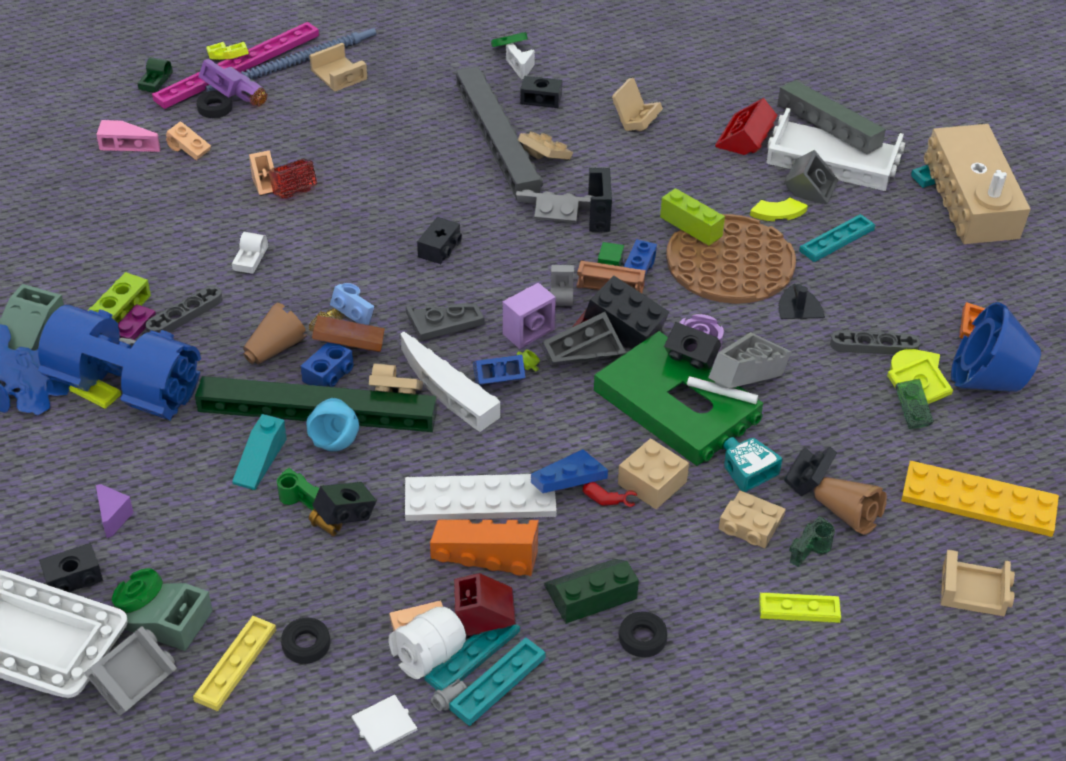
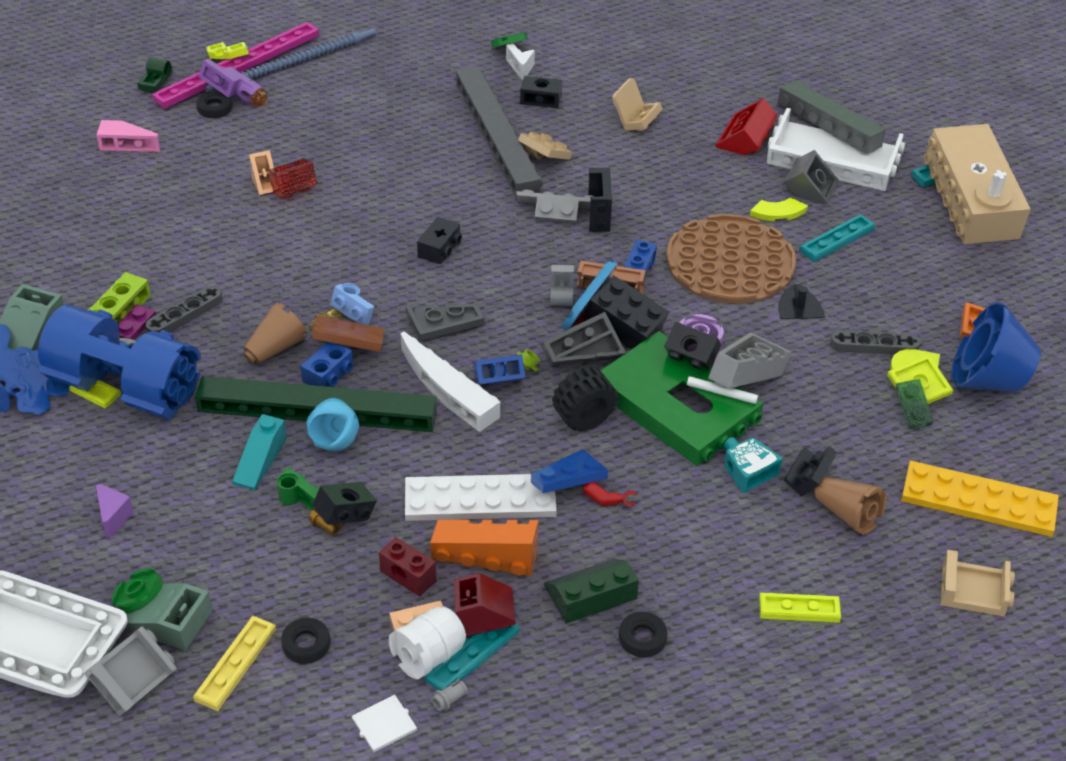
black brick [39,543,103,592] -> none
light nougat plate [166,121,211,160] -> none
white plate [232,232,268,274] -> none
tan panel [310,43,367,92] -> none
tan plate [369,363,423,394] -> none
teal plate [449,637,546,726] -> none
lavender brick [503,283,556,349] -> none
green brick [598,242,624,267] -> none
tan brick [618,438,689,509] -> none
lime brick [660,188,725,246] -> none
tan plate [719,491,786,548] -> none
clear green plate [789,516,835,567] -> none
none -> dark red brick [379,537,437,597]
none -> black tyre [552,367,618,431]
none -> dark azure tile [561,260,618,331]

